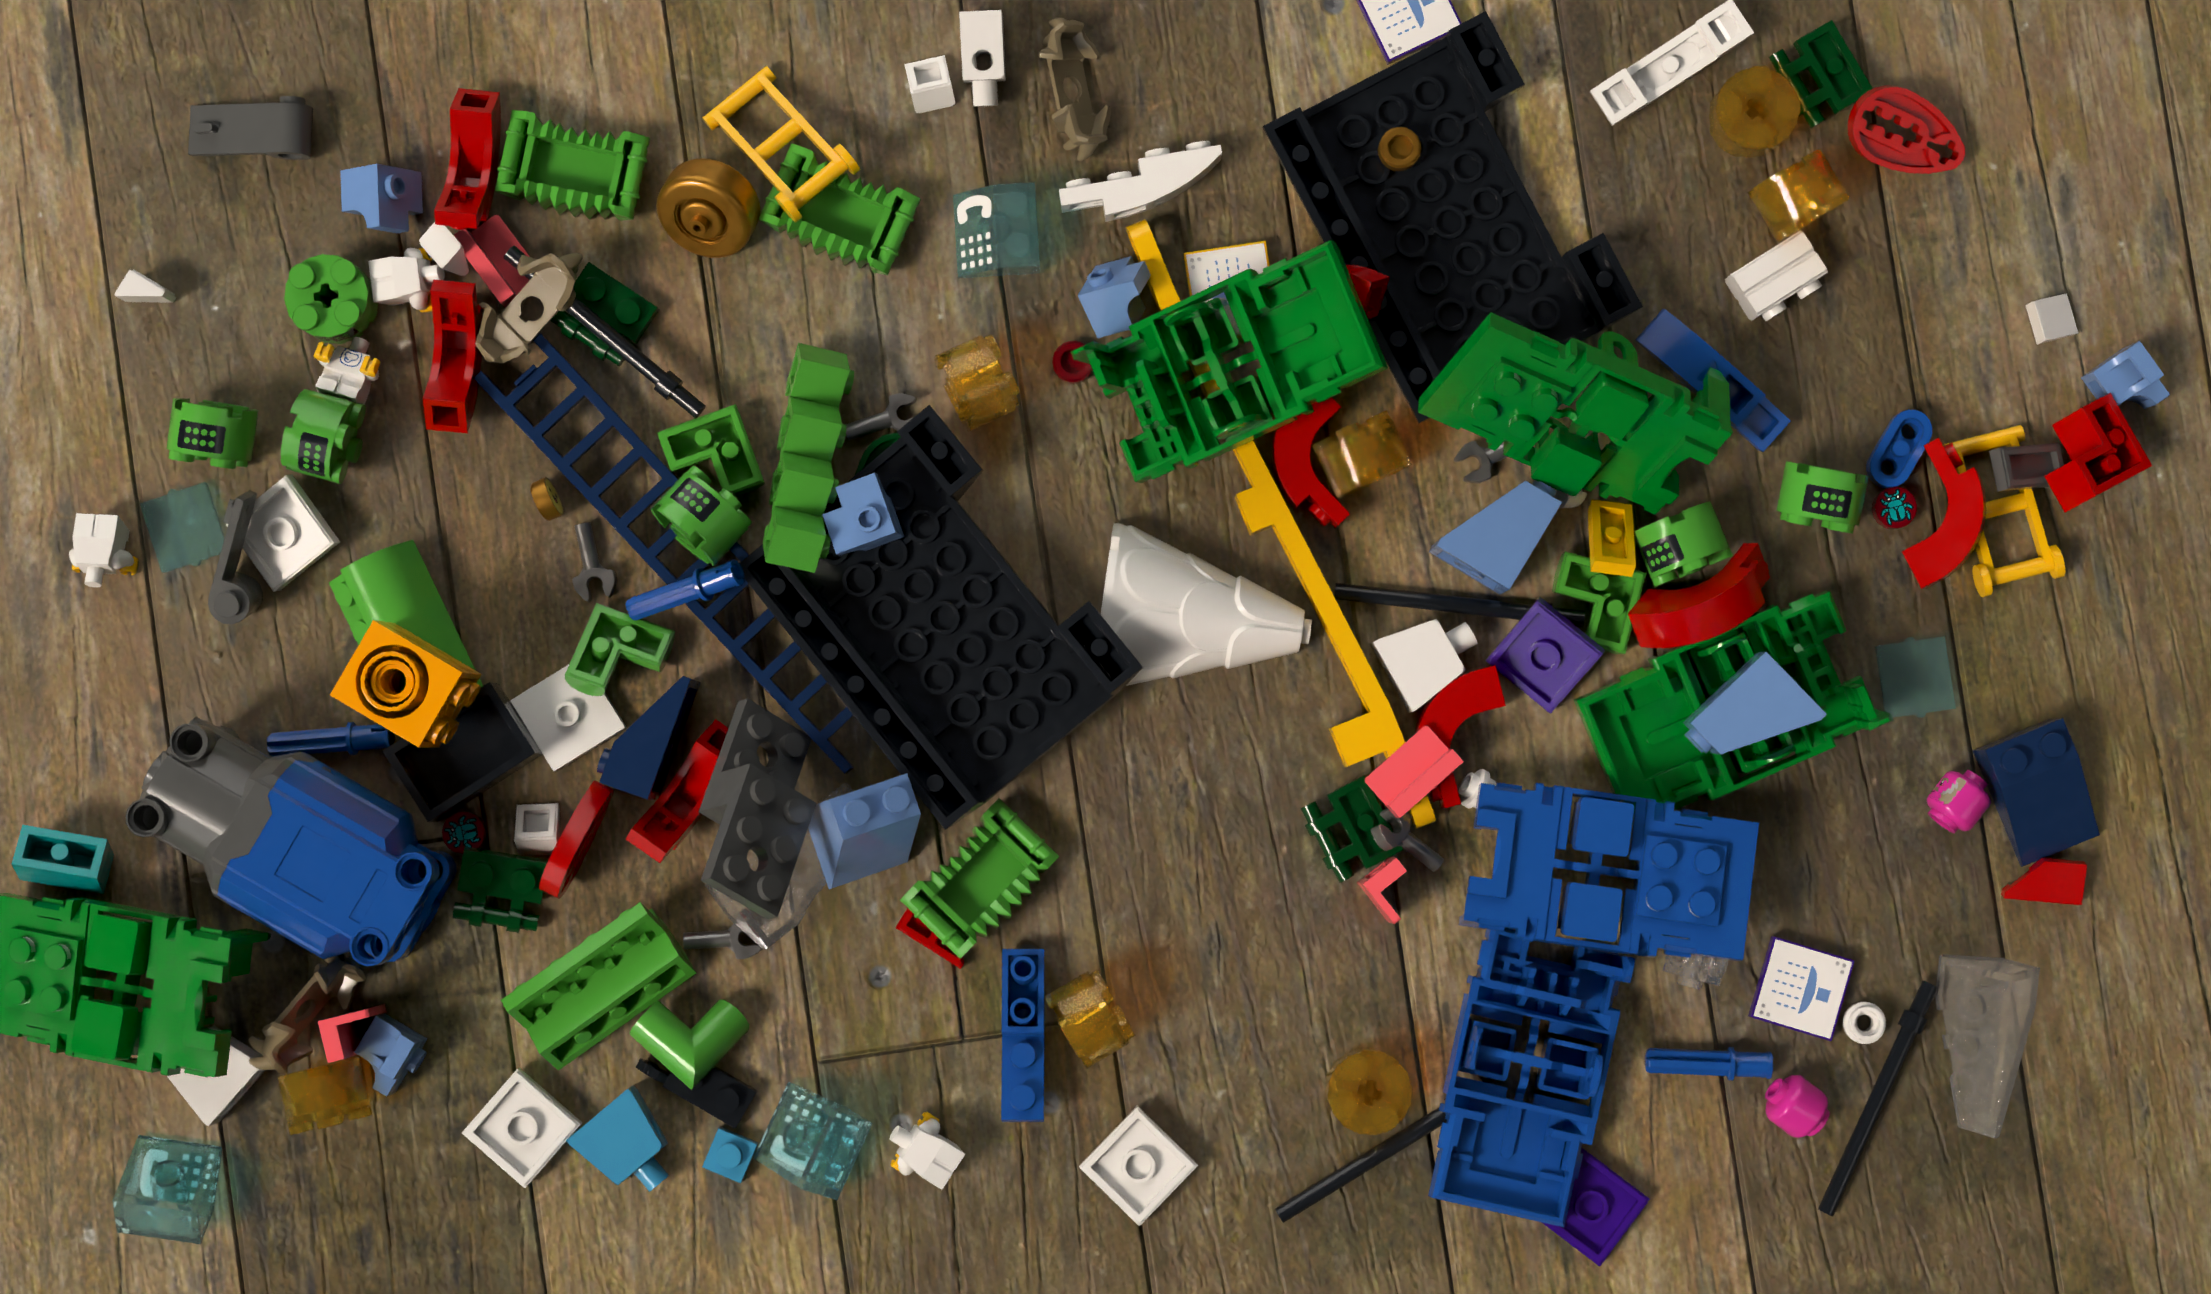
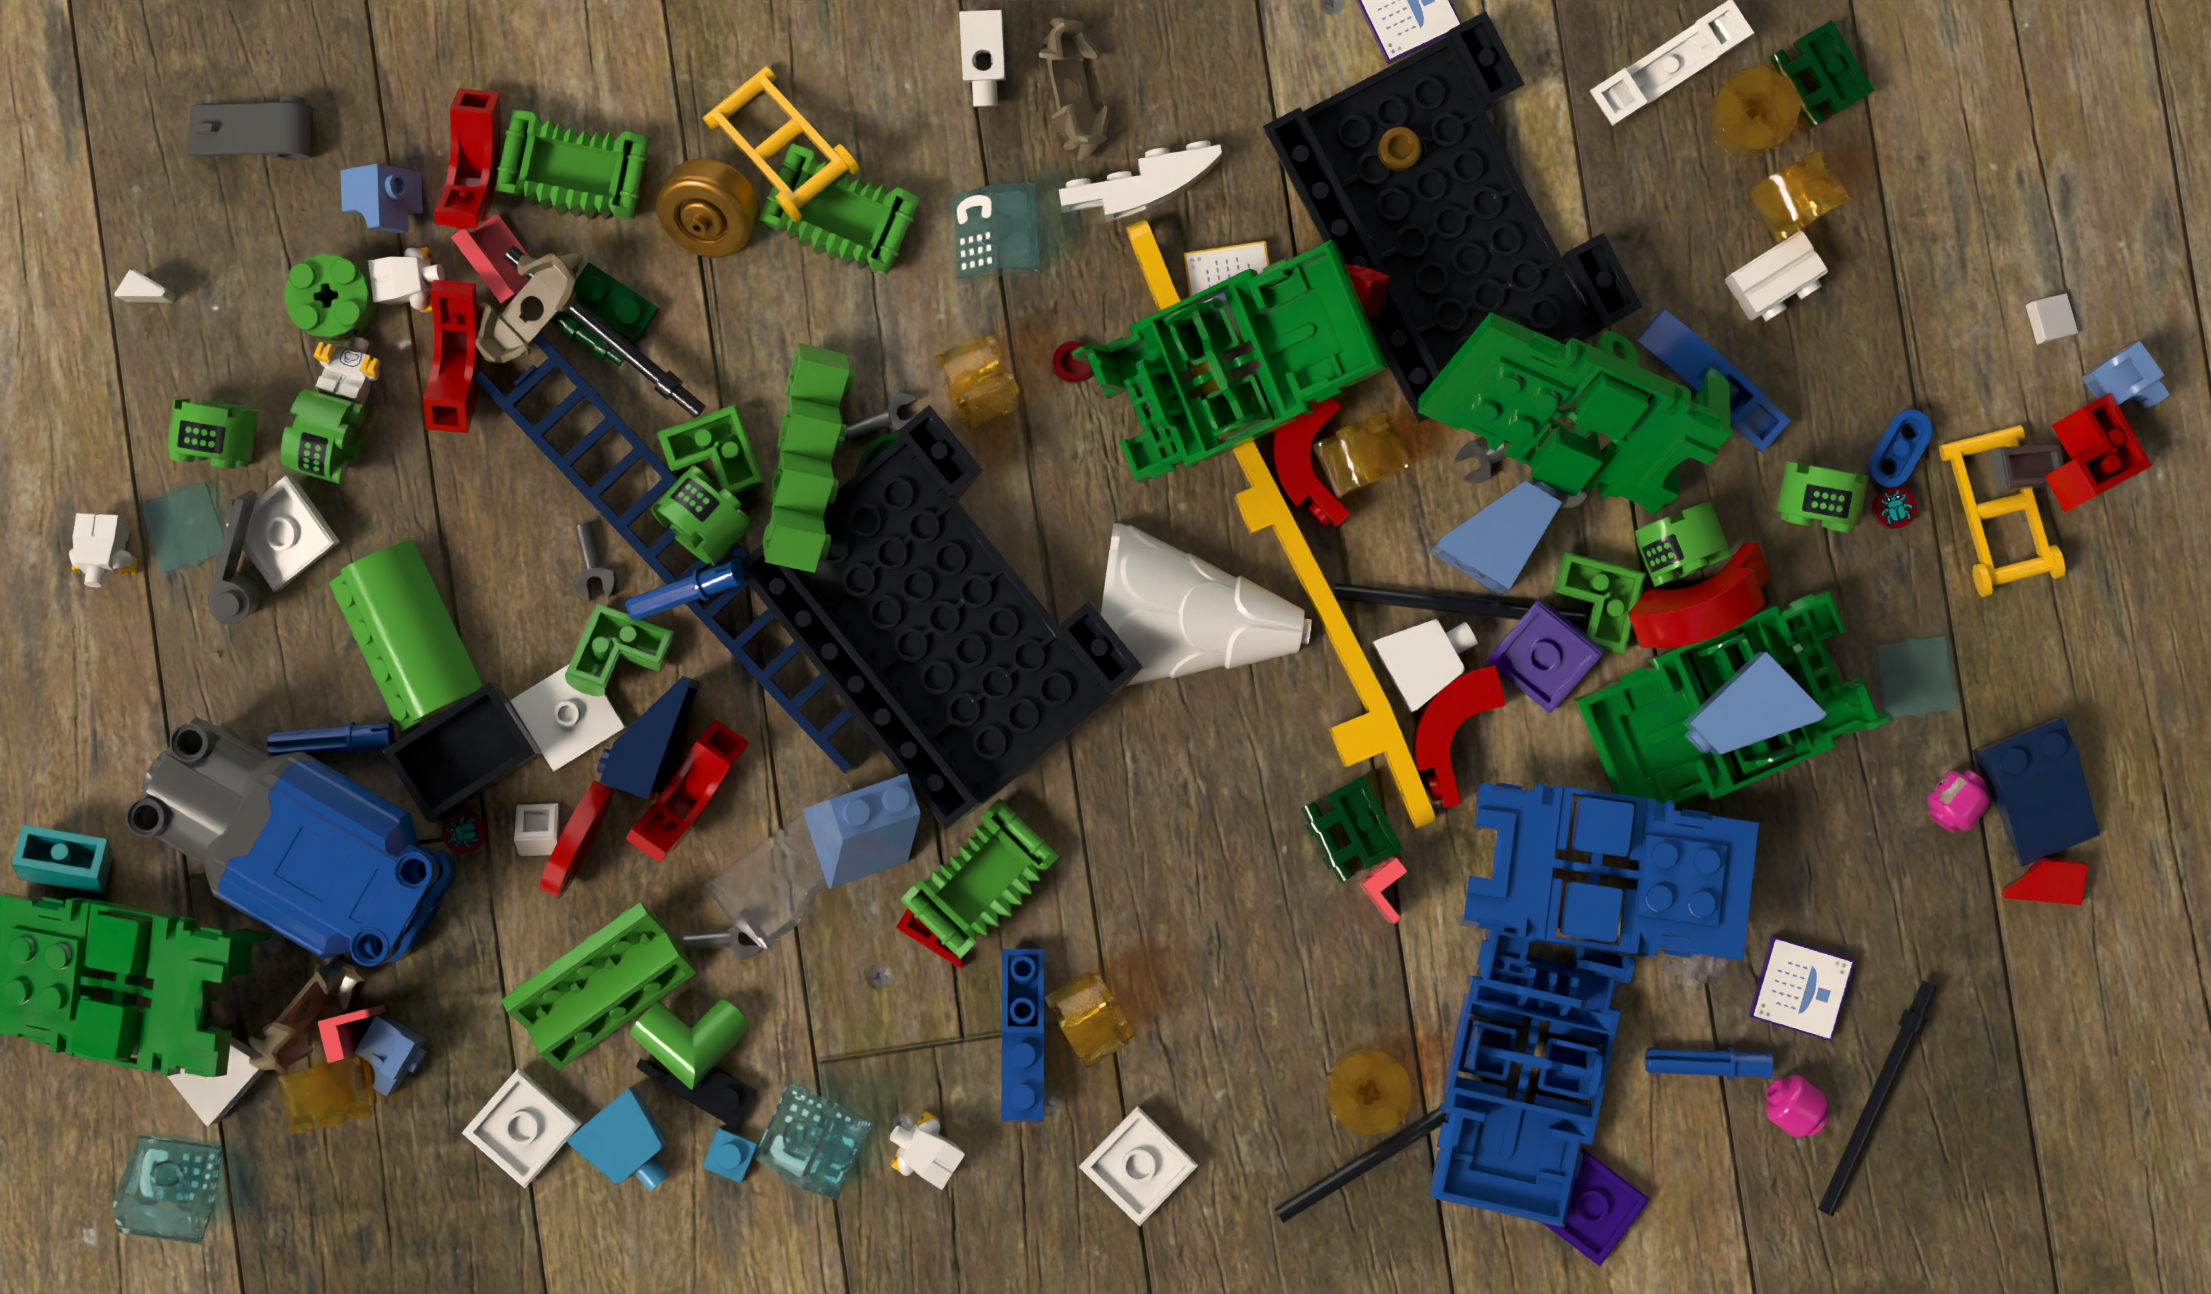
light orange brick [330,620,482,748] -> none
white slope [419,222,469,276] -> none
dark green plate [452,847,548,933] -> none
pearl gold tile [530,477,564,521] -> none
dark grey bracket [699,698,816,919] -> none
medium blue brick [822,473,904,556] -> none
white slope [904,55,955,113] -> none
medium blue brick [1077,256,1151,338] -> none
coral panel [1365,726,1464,818] -> none
flat silver bar [1371,809,1444,872] -> none
white plate [1459,769,1496,809] -> none
yellow plate [1587,499,1636,577] -> none
white plate [1843,1002,1886,1044] -> none
red piece [1848,85,1965,174] -> none
red arch [1902,438,1986,589] -> none
clear wedge [1935,954,2040,1139] -> none

